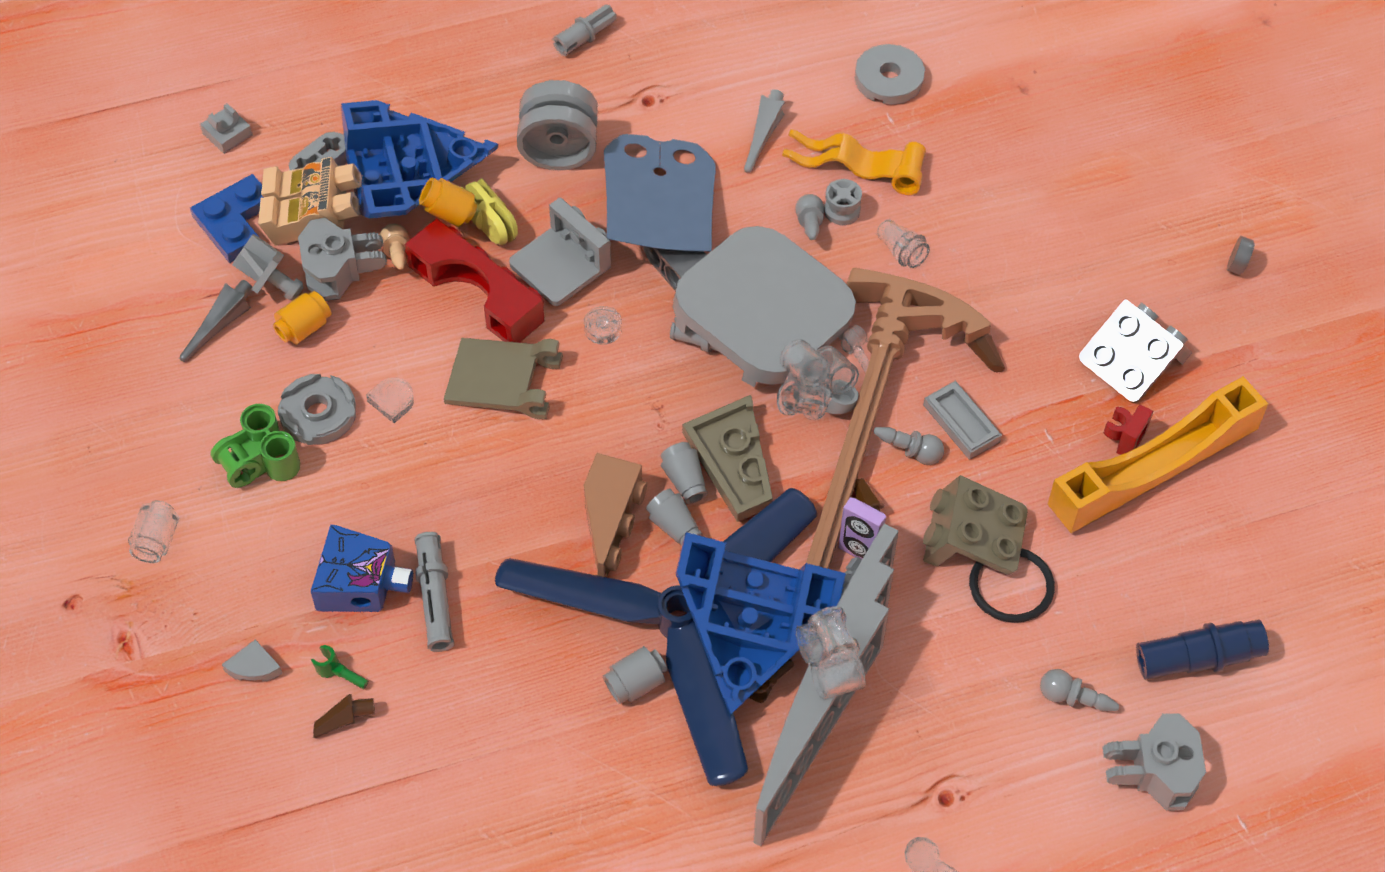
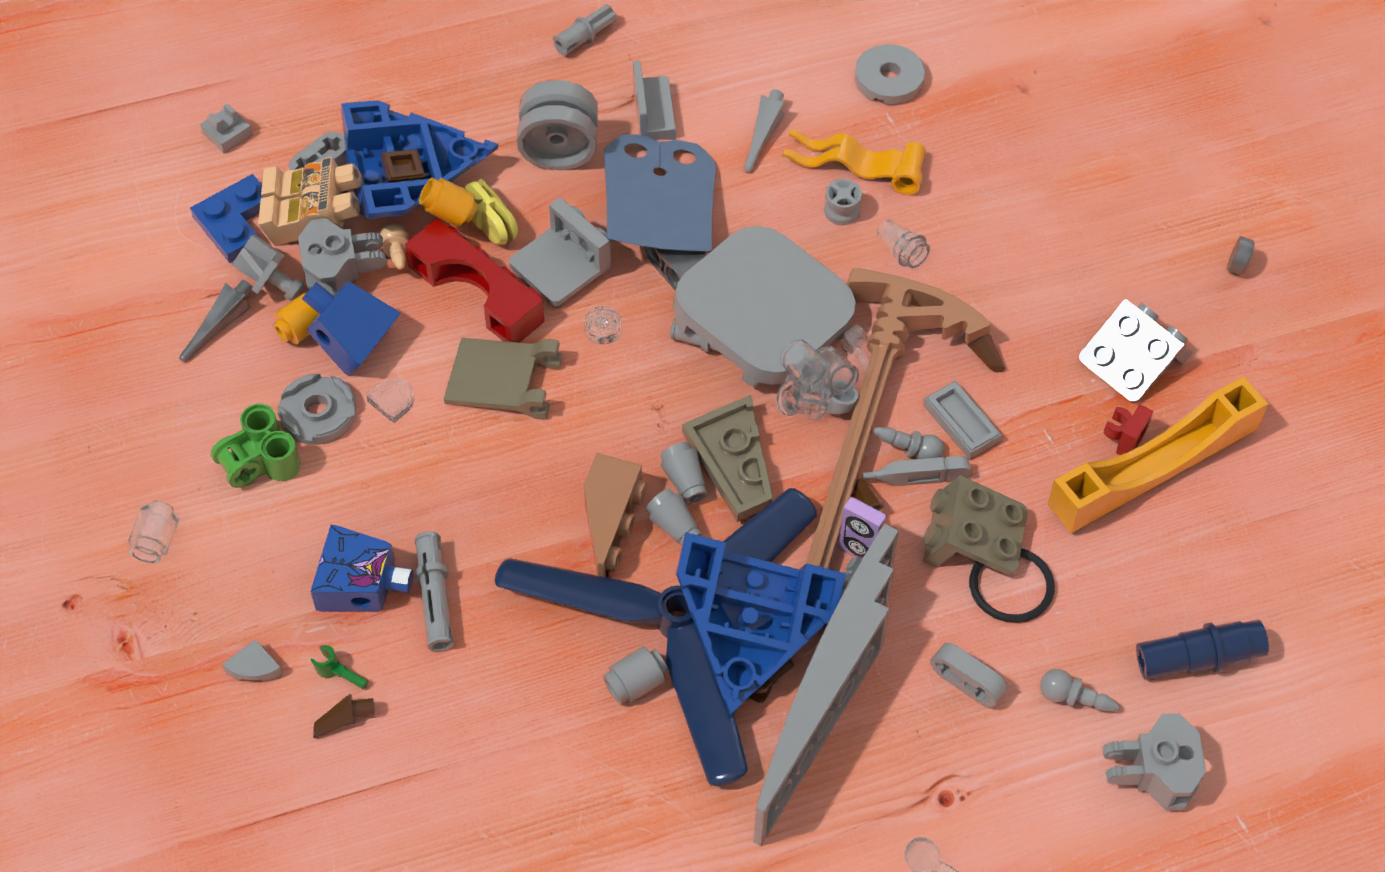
light grey bar [795,194,824,240] -> none
clear piece [796,606,866,700] -> none
none -> blue torso [302,282,401,376]
none -> reddish brown tile [381,149,425,183]
none -> light grey panel [633,61,676,140]
none -> light grey piece [863,456,971,486]
none -> light grey beam [930,643,1008,707]

